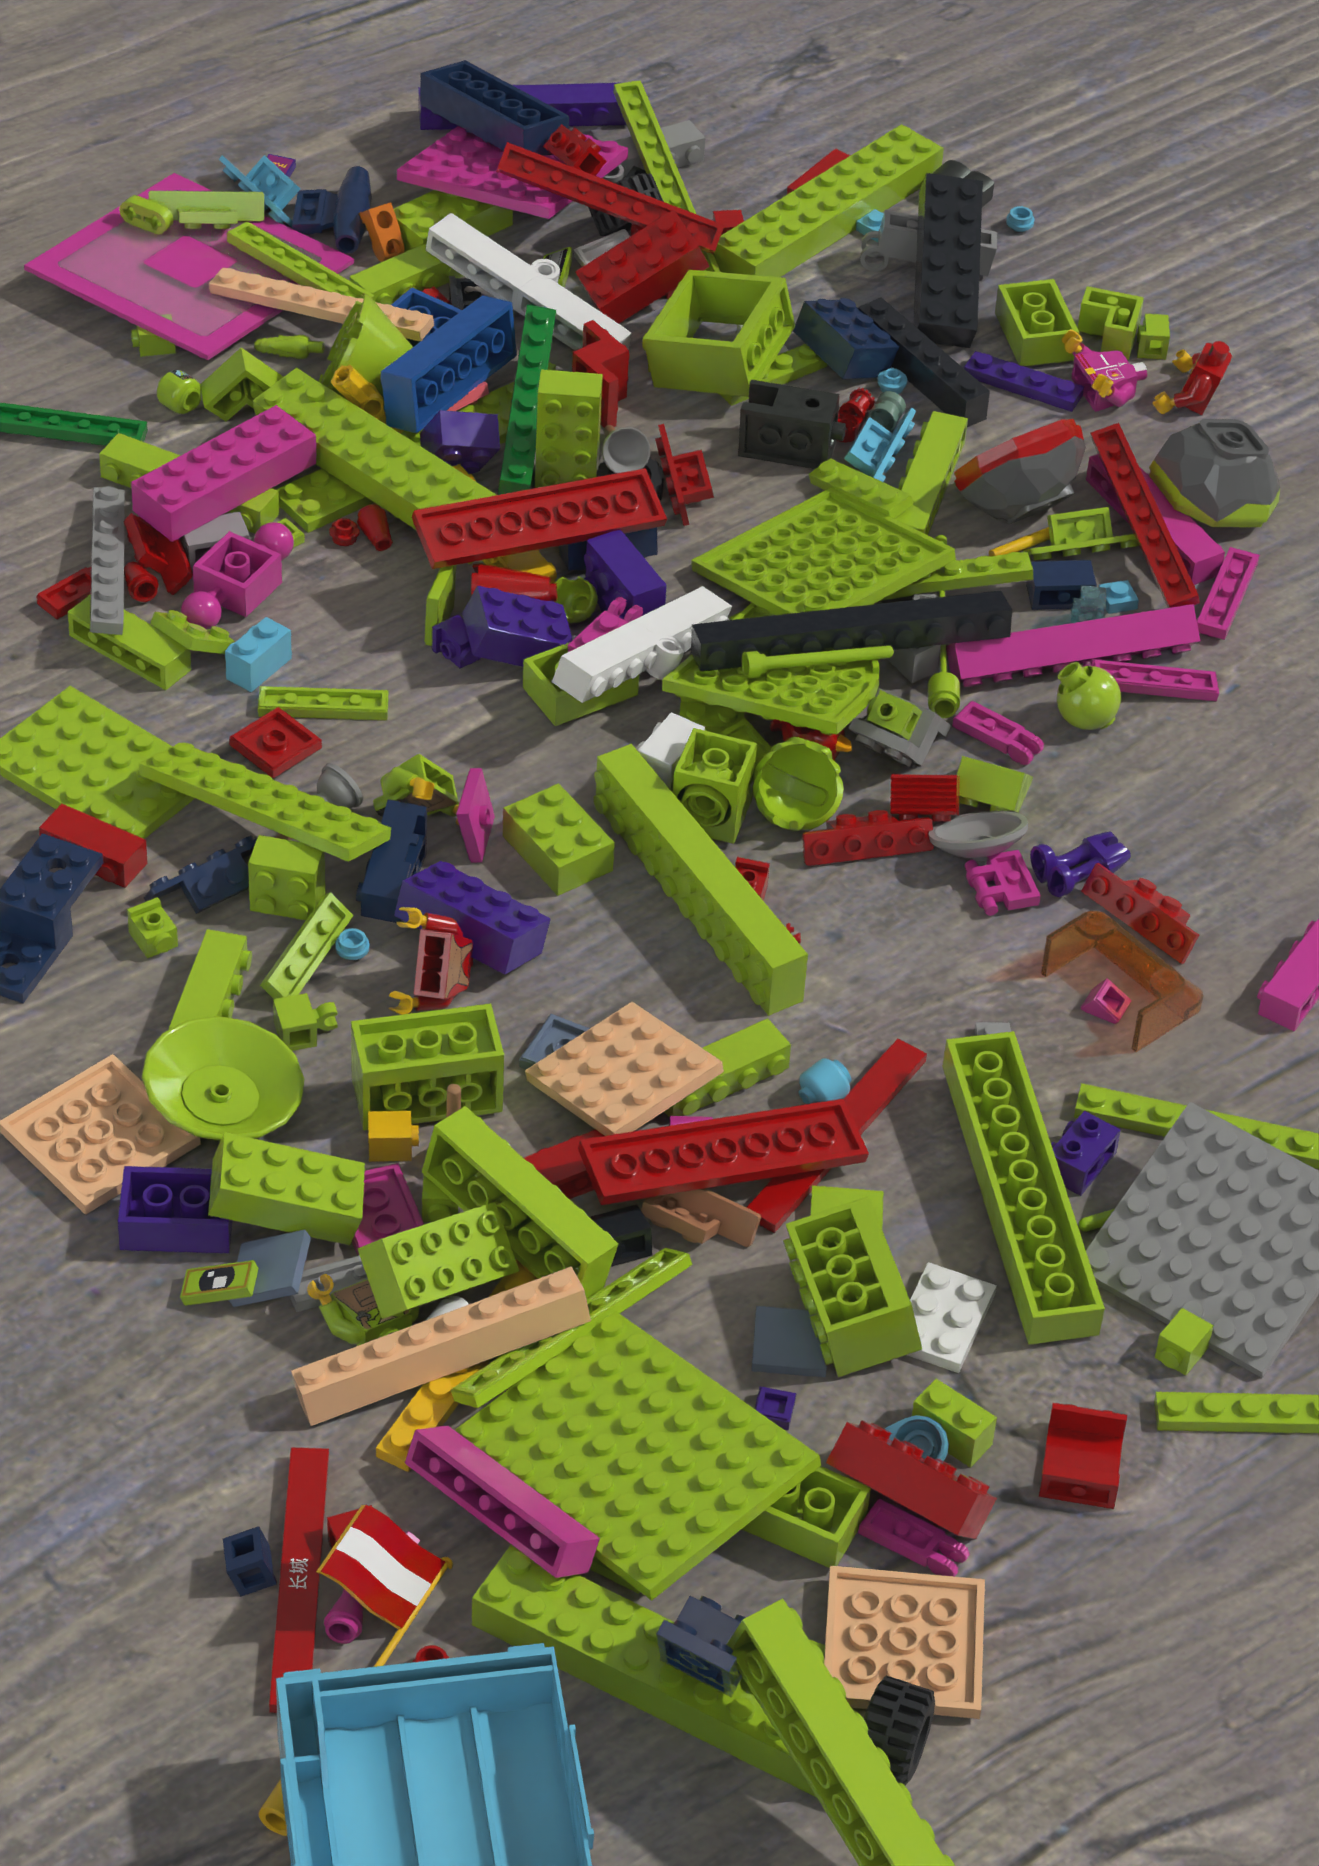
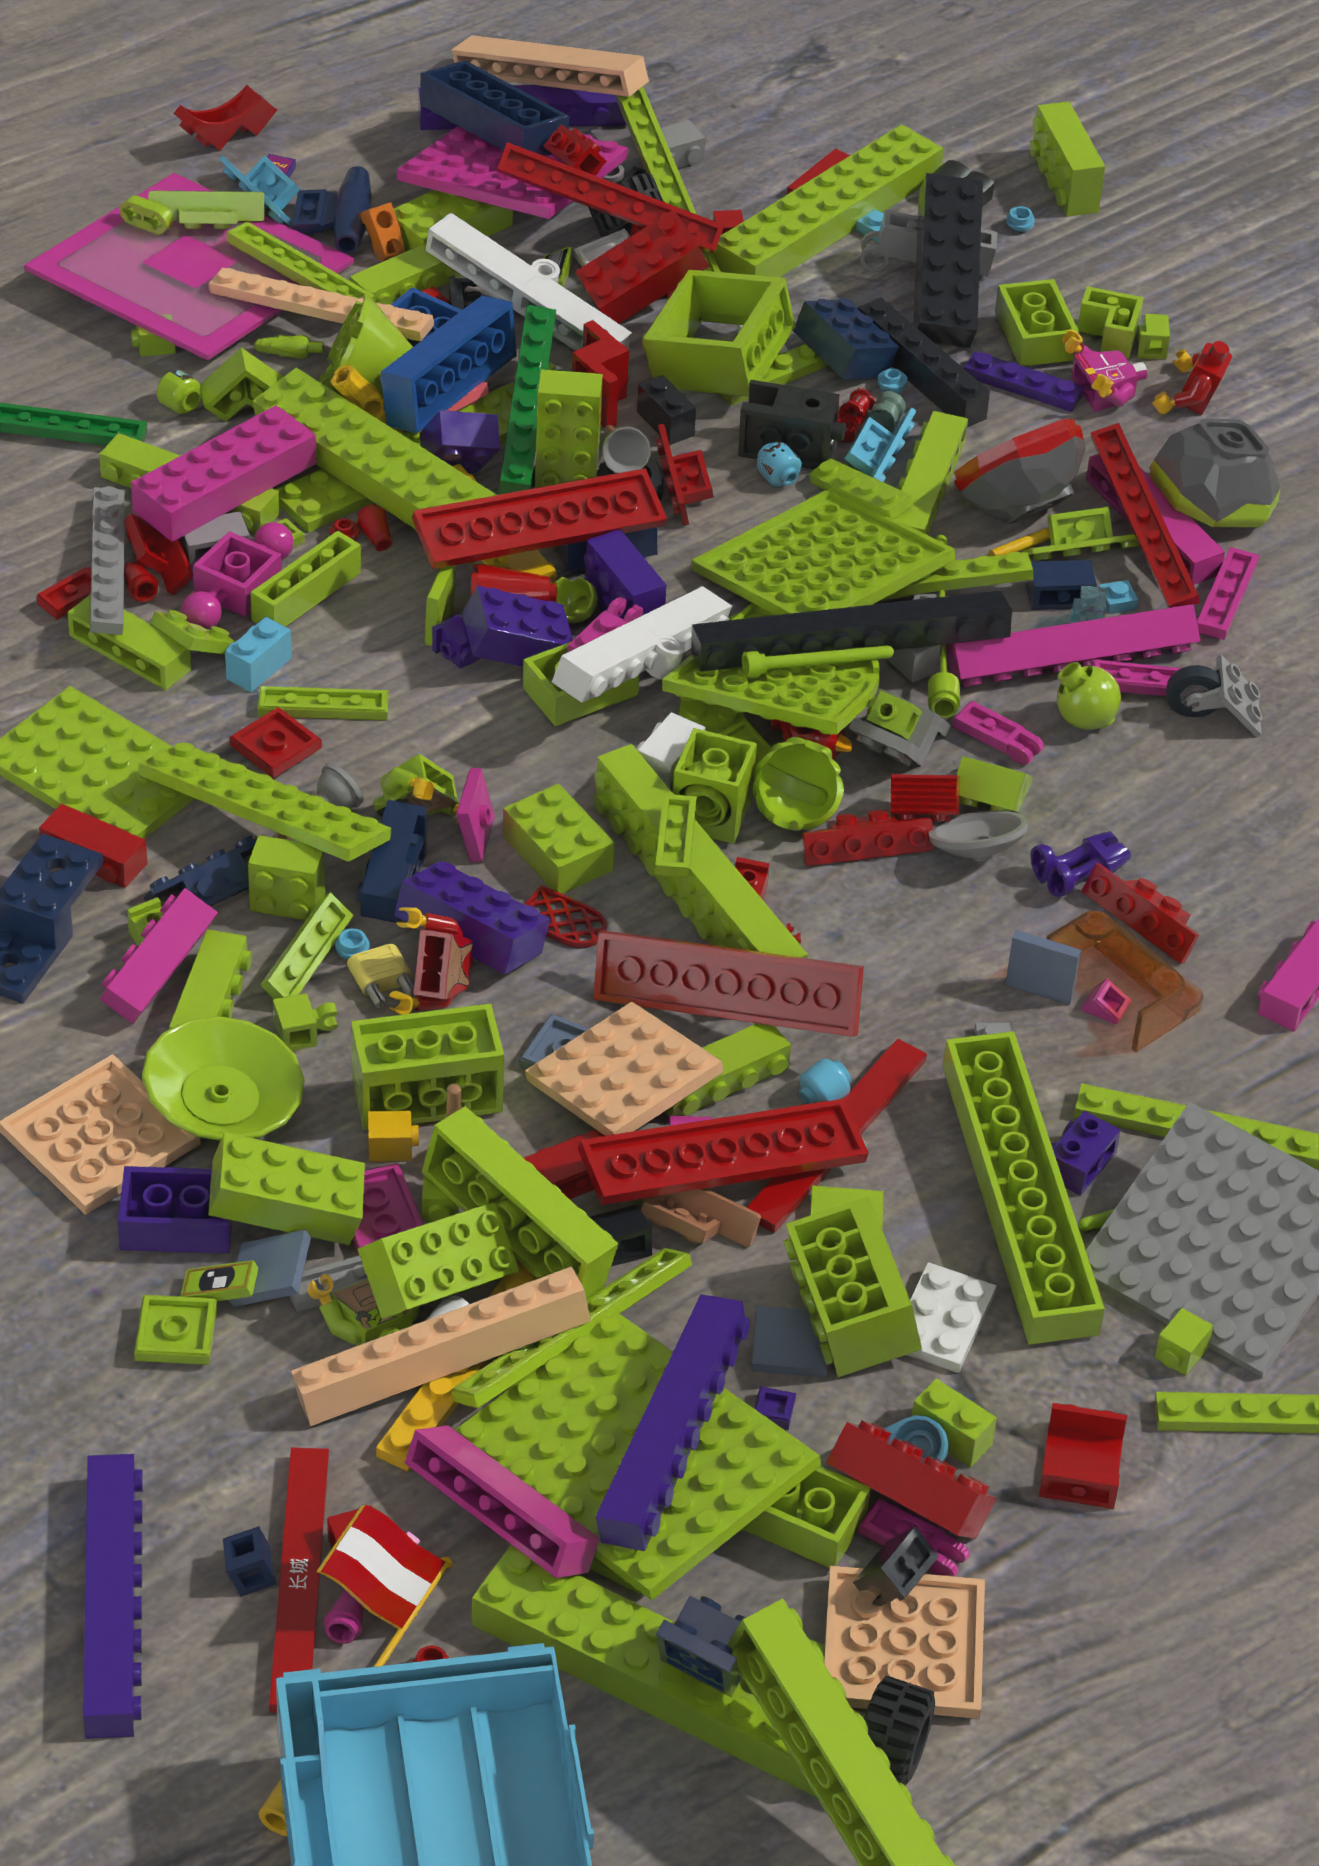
dark pink plate [965,850,1041,916] -> none
none -> dark purple brick [83,1454,143,1739]
none -> dark pink brick [100,888,218,1024]
none -> lime plate [134,1295,217,1365]
none -> red arch [173,85,277,151]
none -> lime brick [251,531,361,627]
none -> light yellow piece [346,944,415,1008]
none -> light nougat brick [452,35,649,97]
none -> red window [524,885,607,948]
none -> plate [593,930,864,1037]
none -> dark purple brick [596,1294,750,1551]
none -> black brick [637,375,696,445]
none -> lime plate [655,794,697,877]
none -> medium azure head [756,442,802,487]
none -> black hinge [853,1526,939,1606]
none -> sand blue tile [1005,930,1081,1005]
none -> lime brick [1029,101,1105,217]
none -> plate [1166,655,1262,738]

